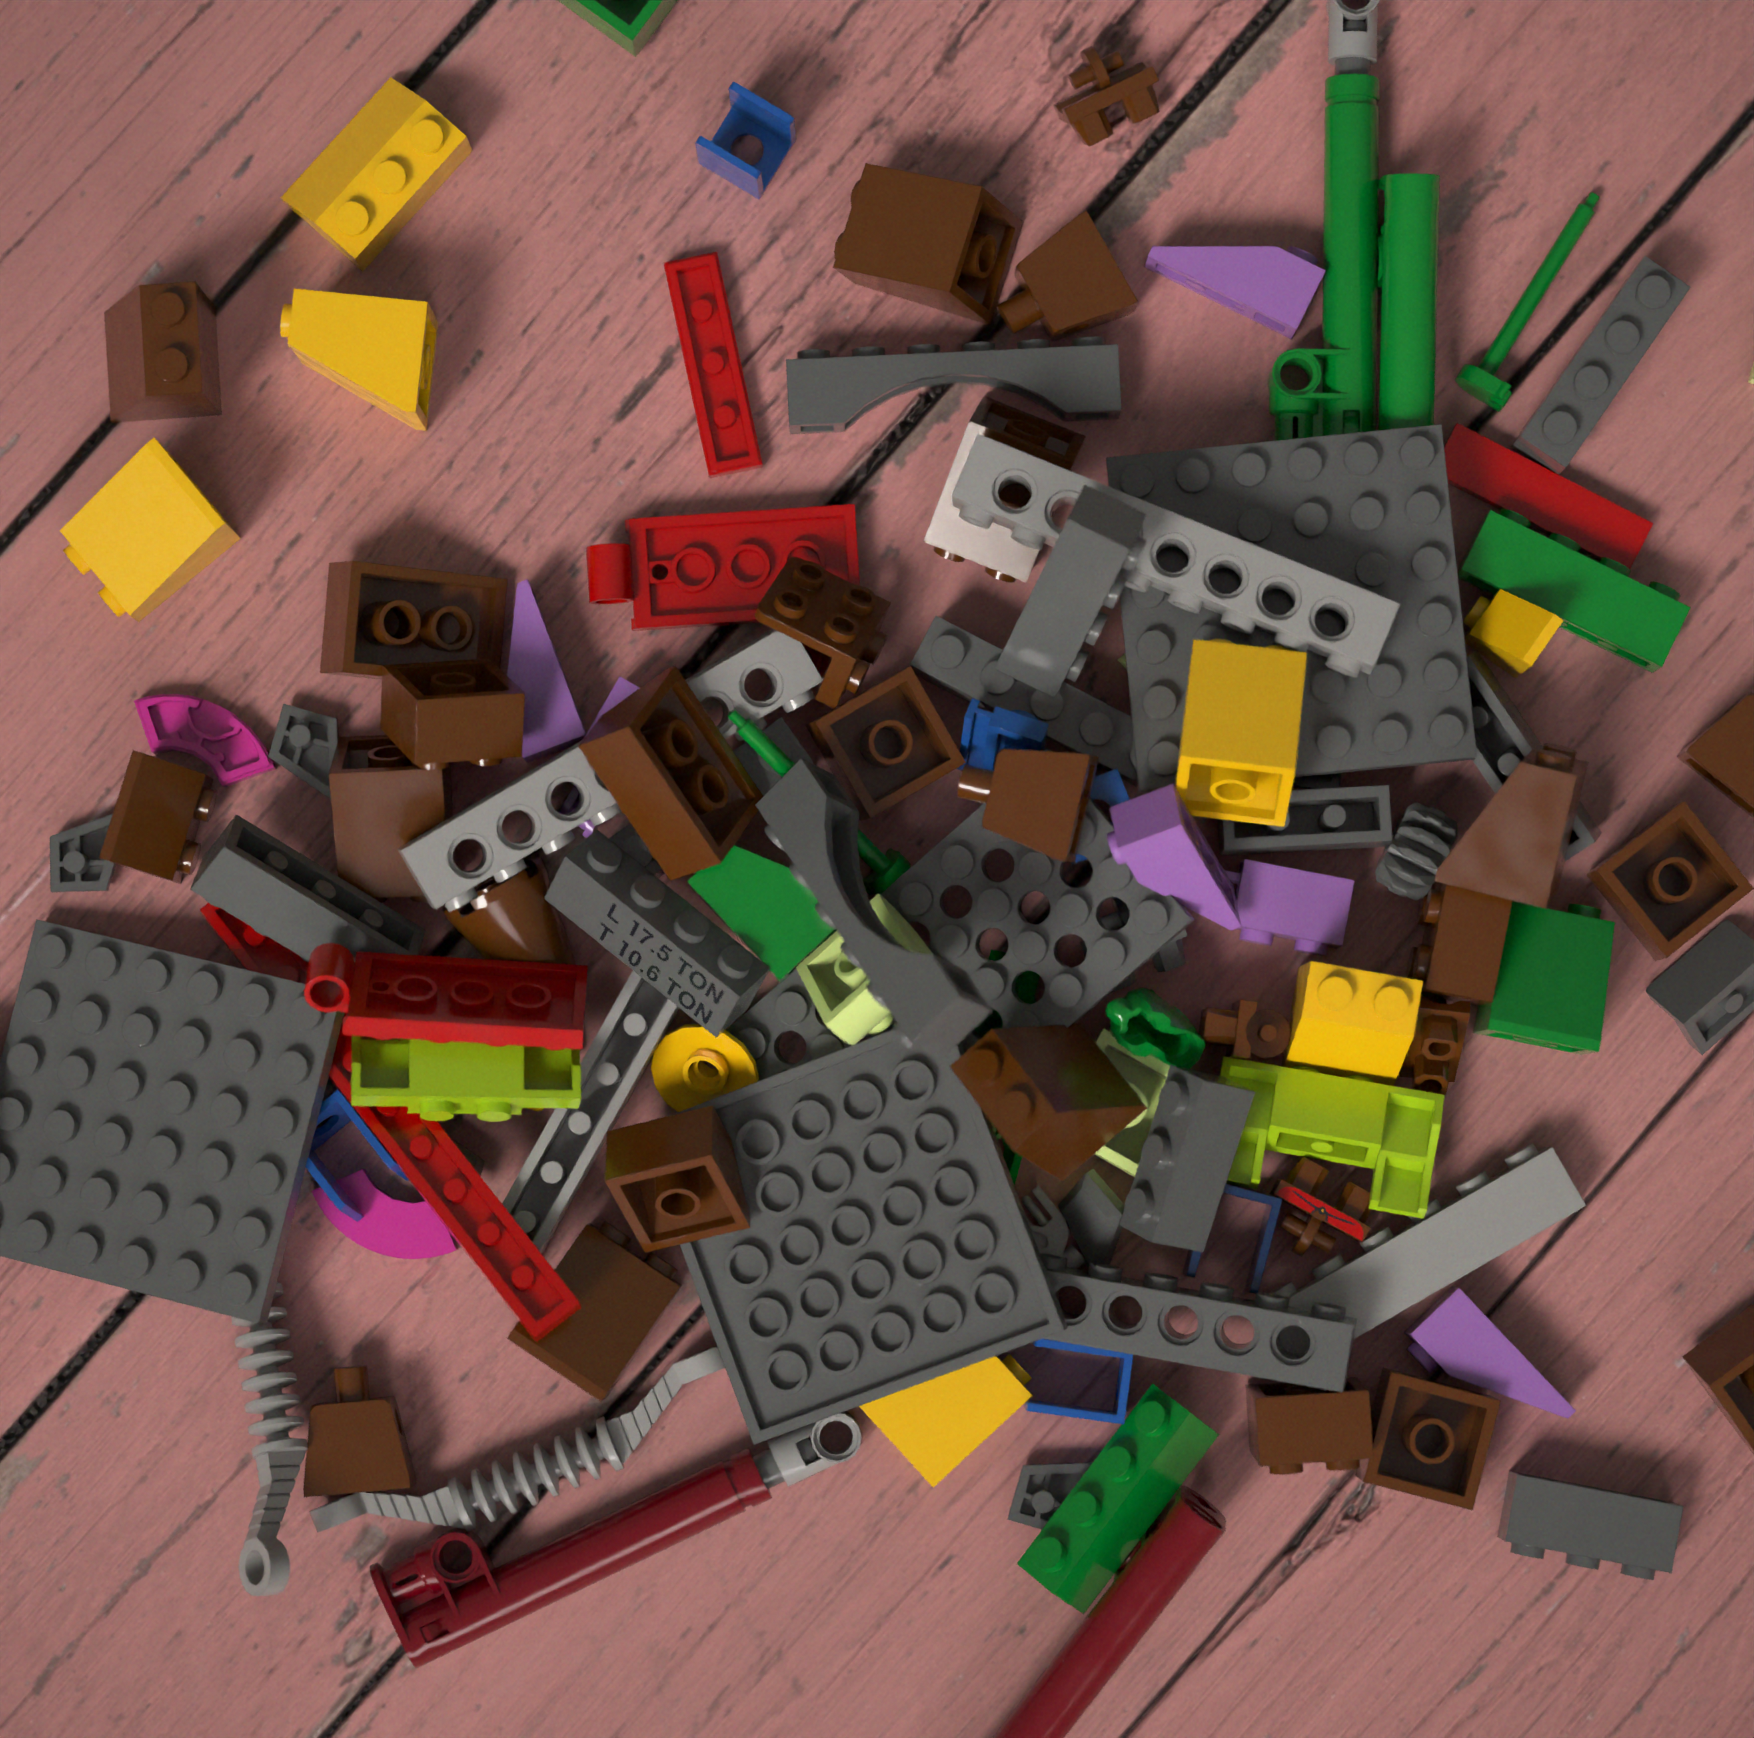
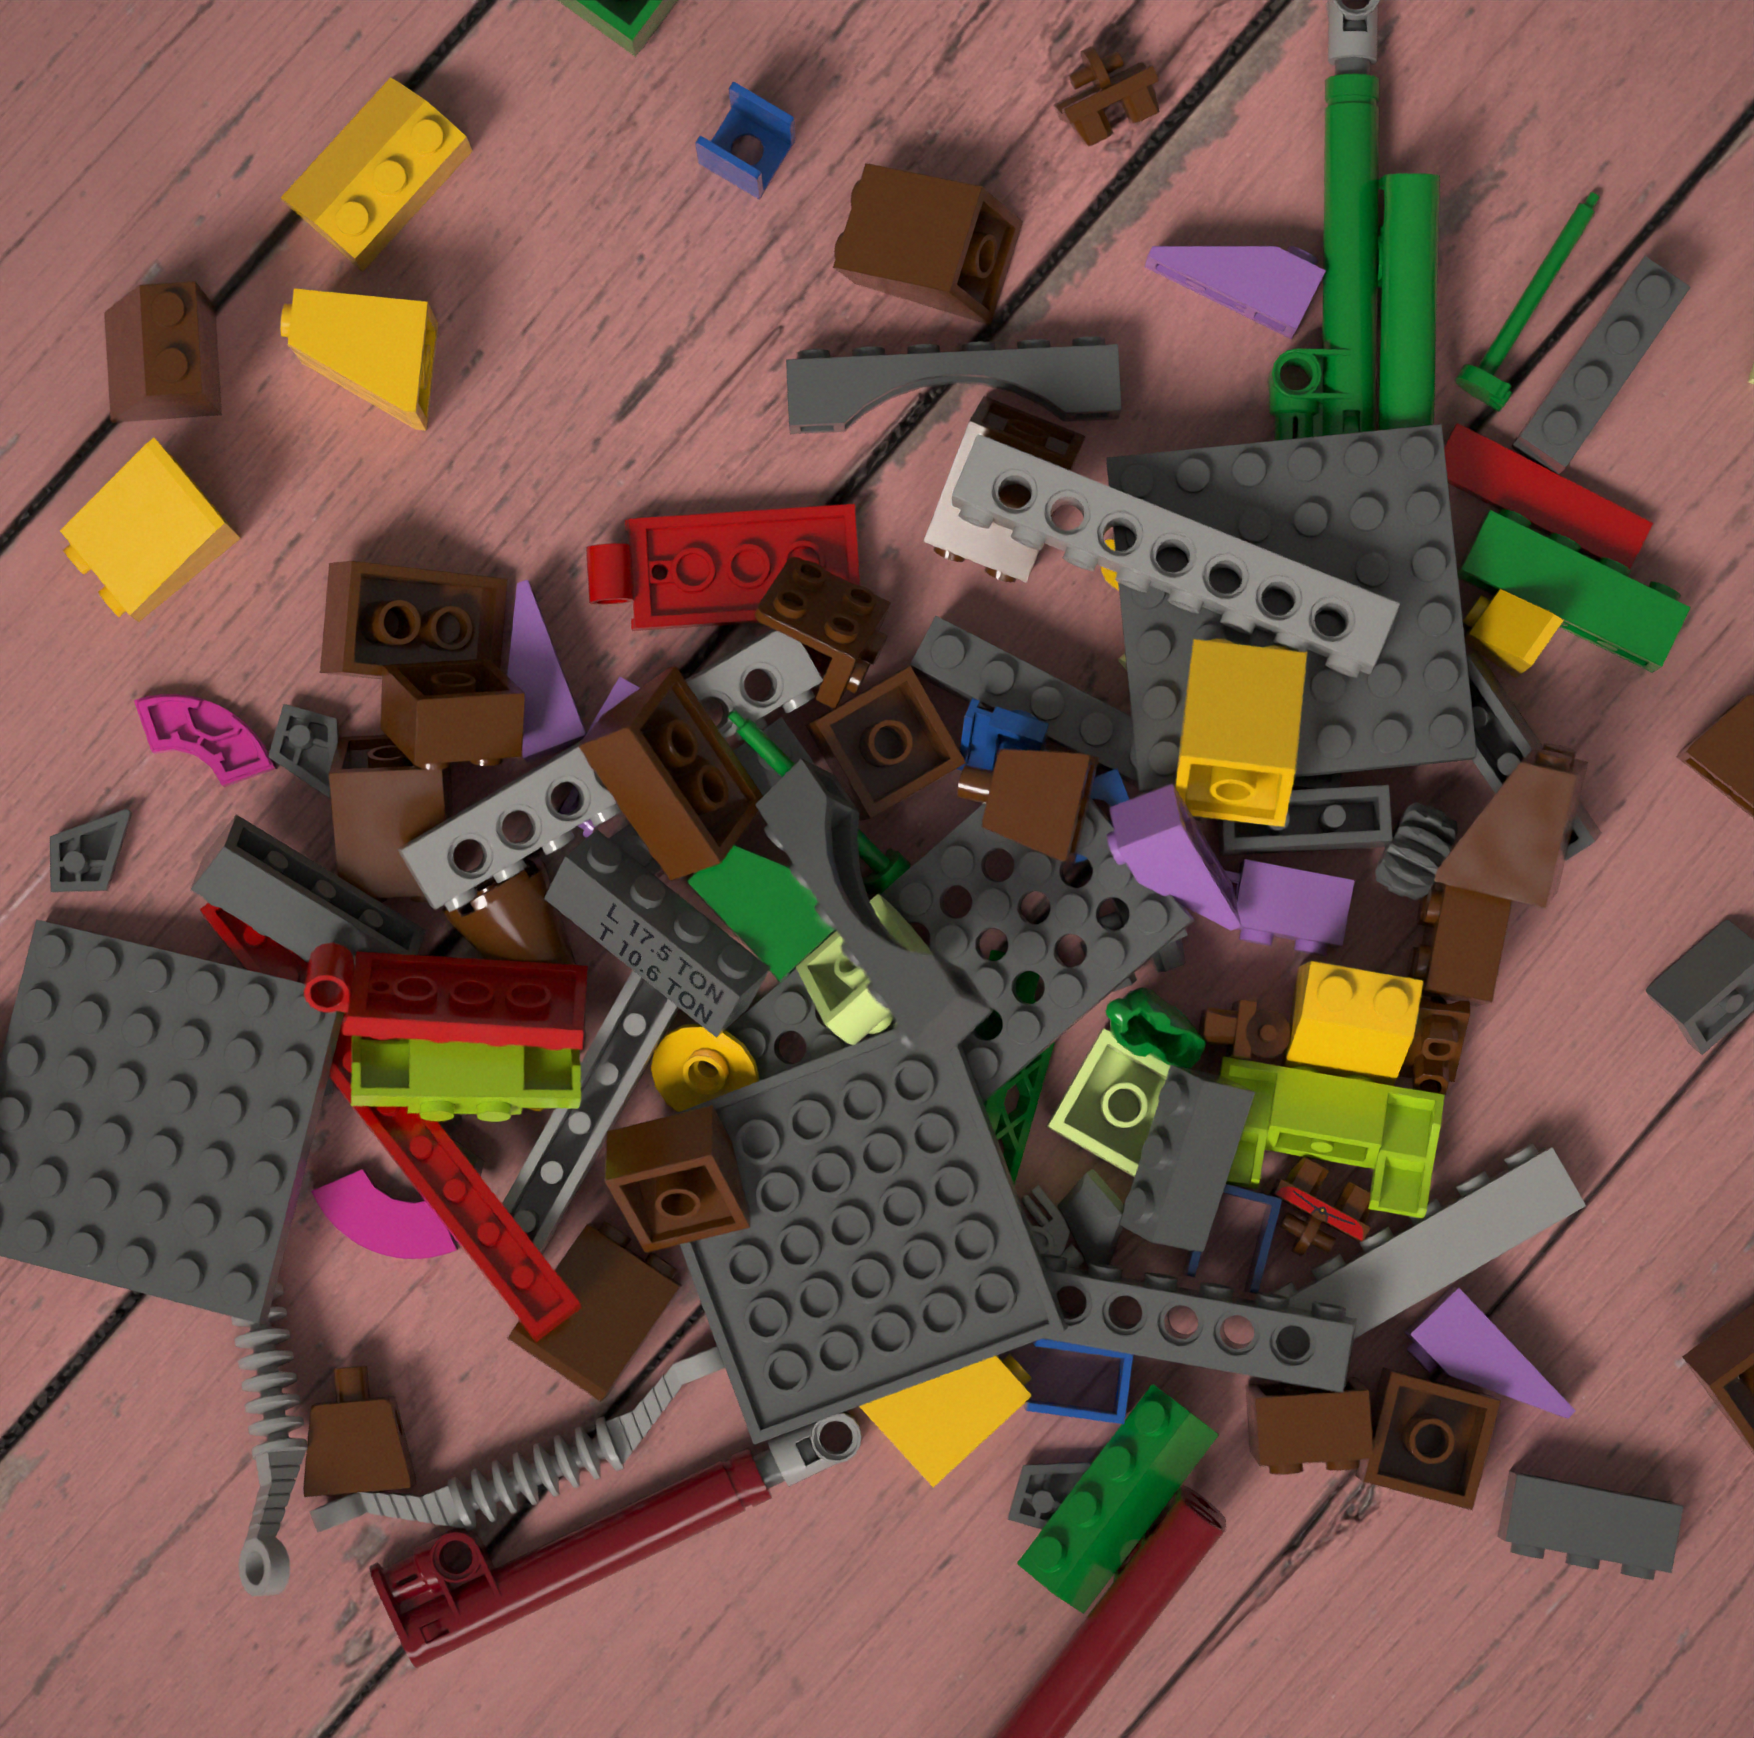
reddish brown slope [99,750,217,884] -> none
blue piece [305,1089,409,1222] -> none
red tile [664,251,763,479] -> none
reddish brown slope [949,1024,1147,1181] -> none
dark grey brick [995,484,1147,698] -> none
reddish brown torso [997,210,1138,341] -> none
green slope [1473,900,1615,1055] -> none
reddish brown brick [1586,801,1754,961] -> none

